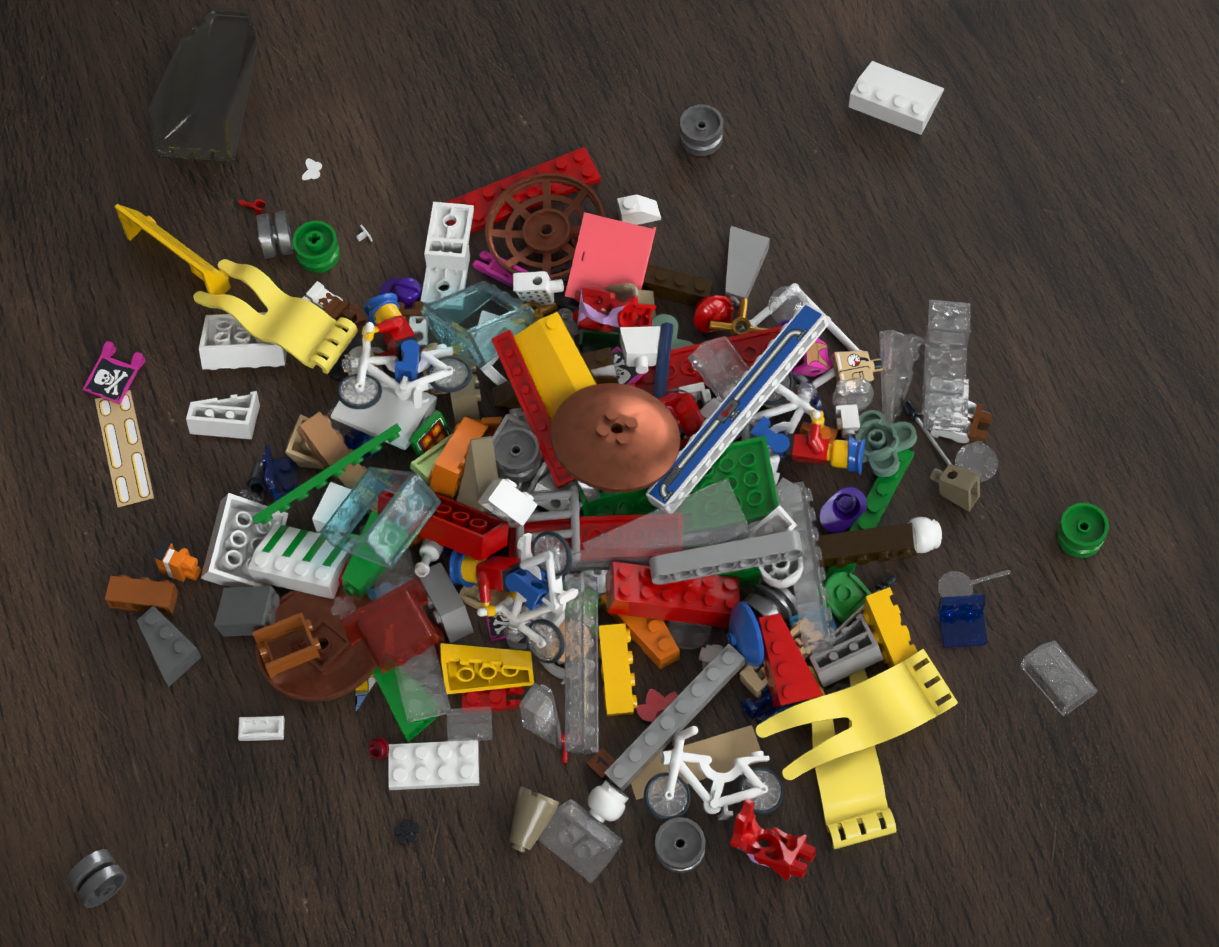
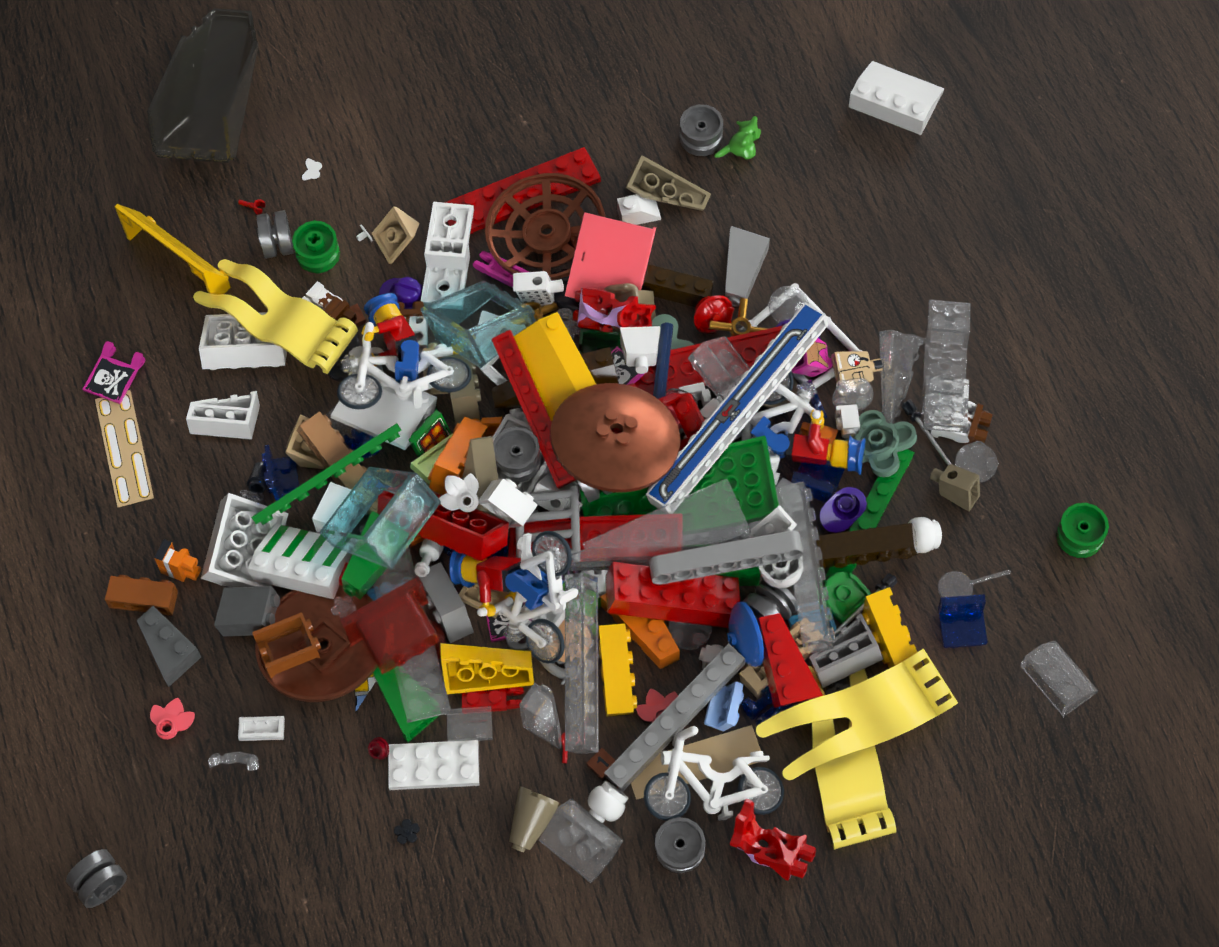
none -> coral plate [150,698,195,740]
none -> clear arm [208,751,259,771]
none -> tan slope [372,206,419,264]
none -> white plate [438,473,479,512]
none -> dark tan wedge [626,155,711,211]
none -> light blue bracket [704,681,744,731]
none -> bright green animal [714,116,761,160]
none -> clear blue bracket [791,461,845,502]

